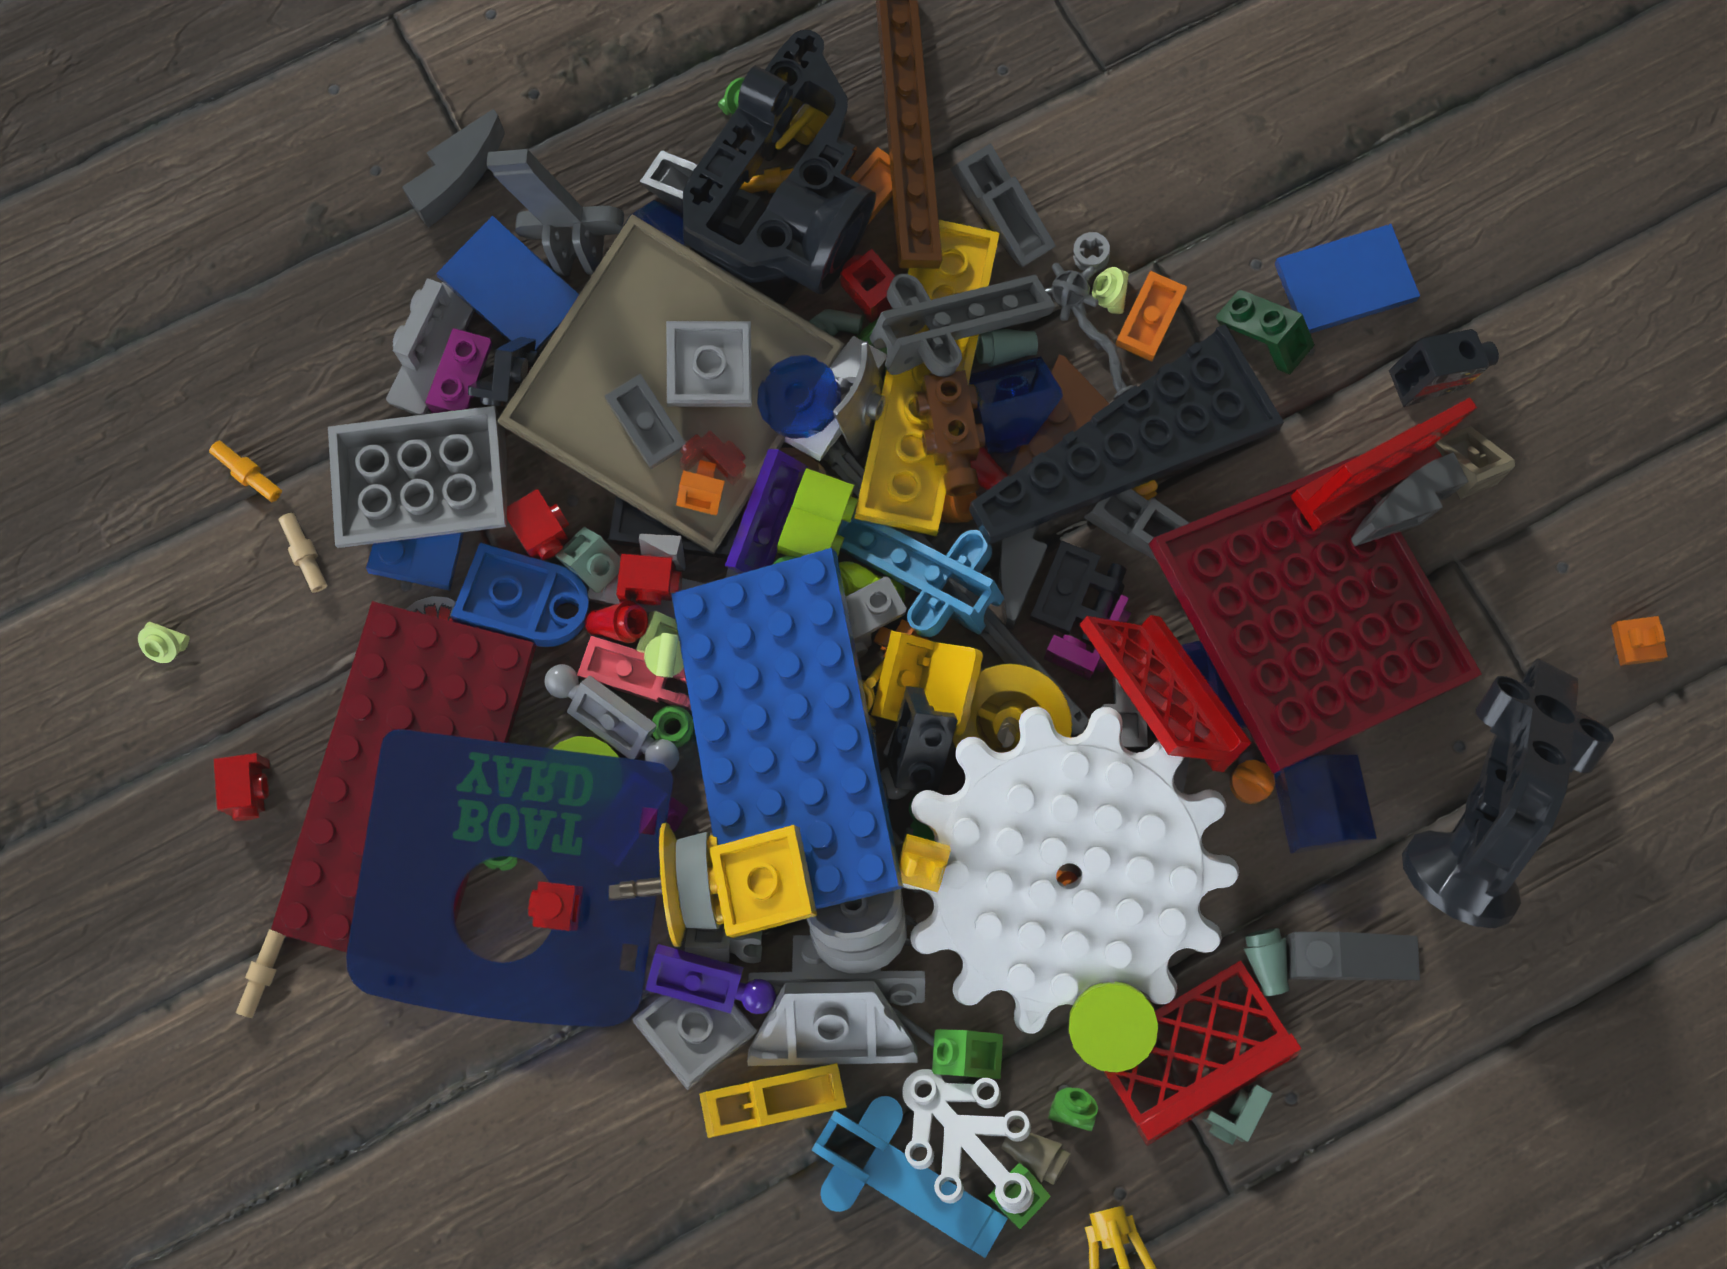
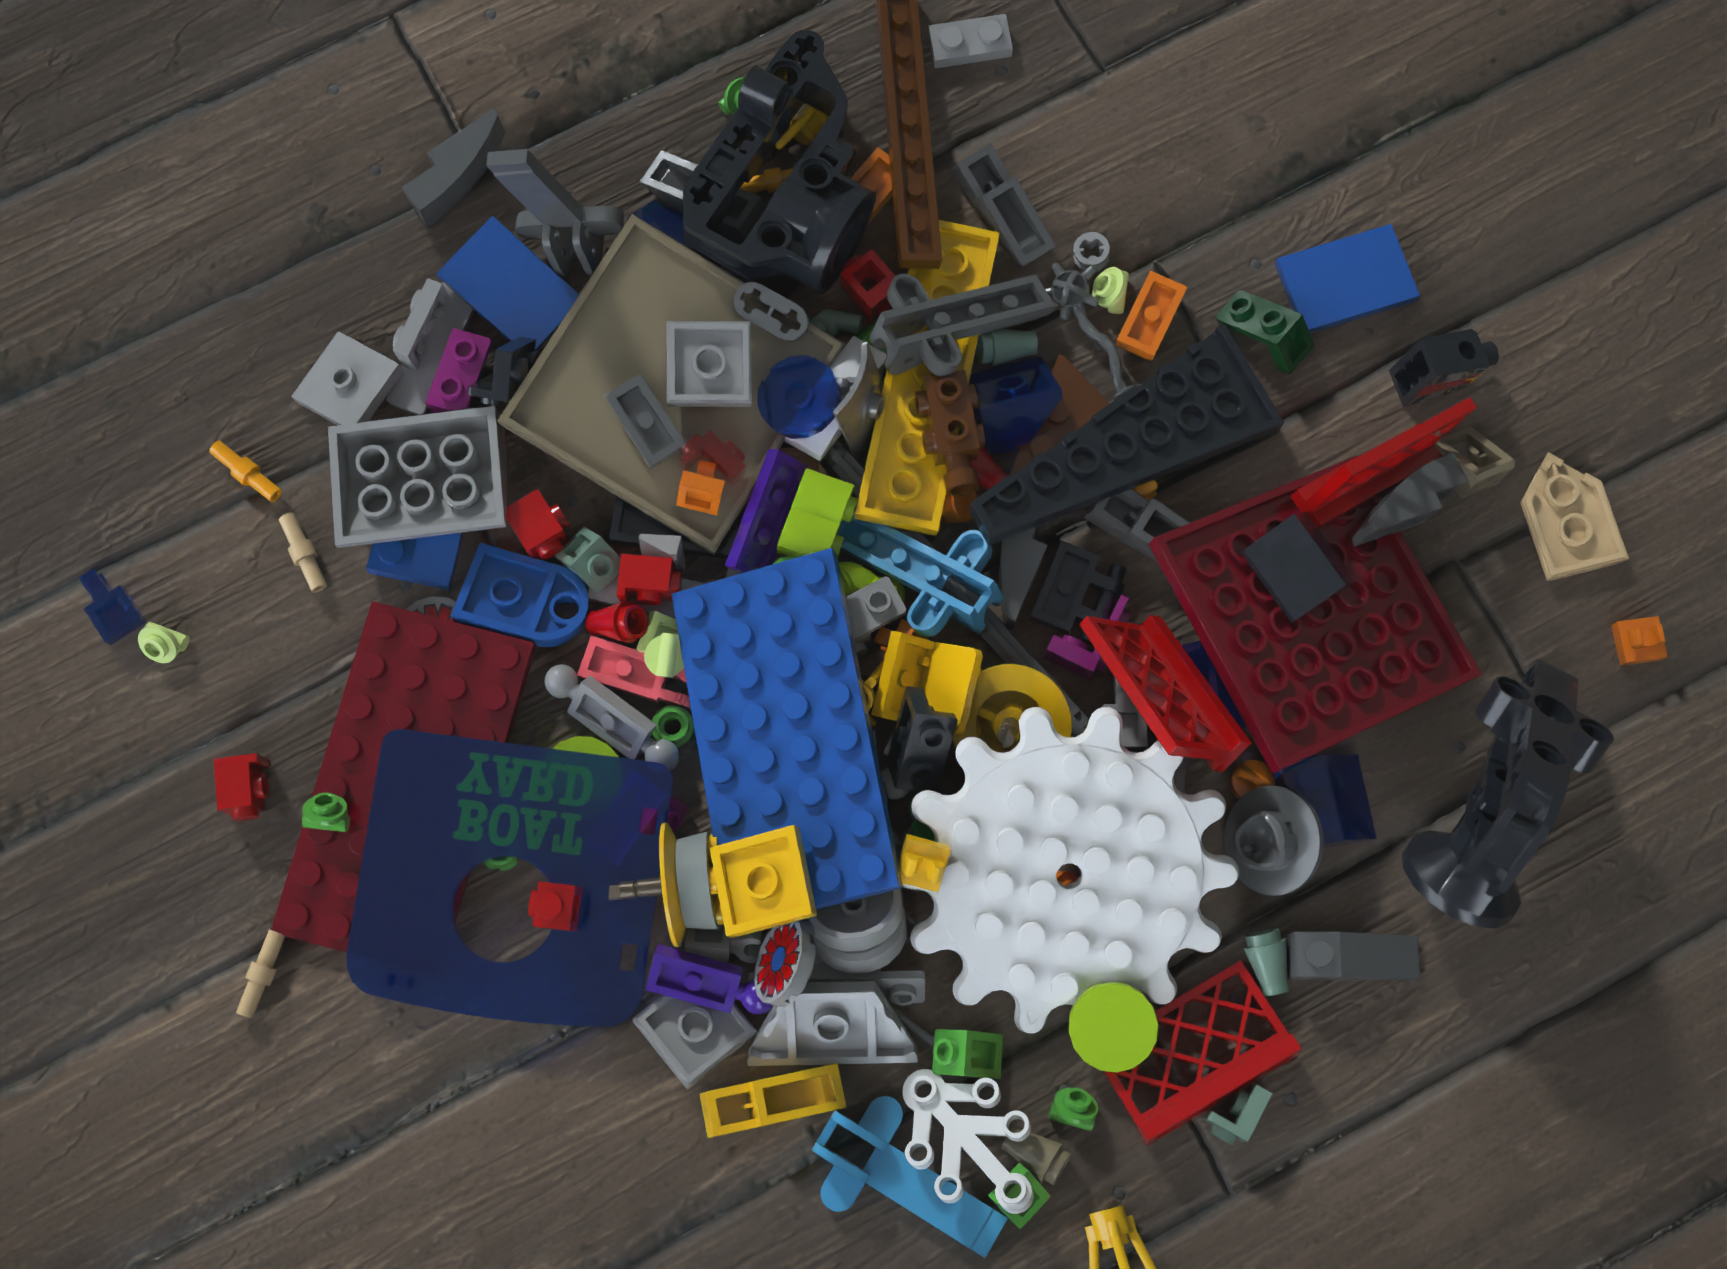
none -> clear blue plate [79,568,147,645]
none -> light grey plate [291,331,405,425]
none -> bright green plate [302,793,350,832]
none -> dark grey beam [734,282,809,341]
none -> tile [754,920,816,1007]
none -> light grey plate [928,14,1013,68]
none -> dark grey piece [1224,786,1324,896]
none -> black slope [1241,512,1356,623]
none -> tan tile [1520,452,1629,581]

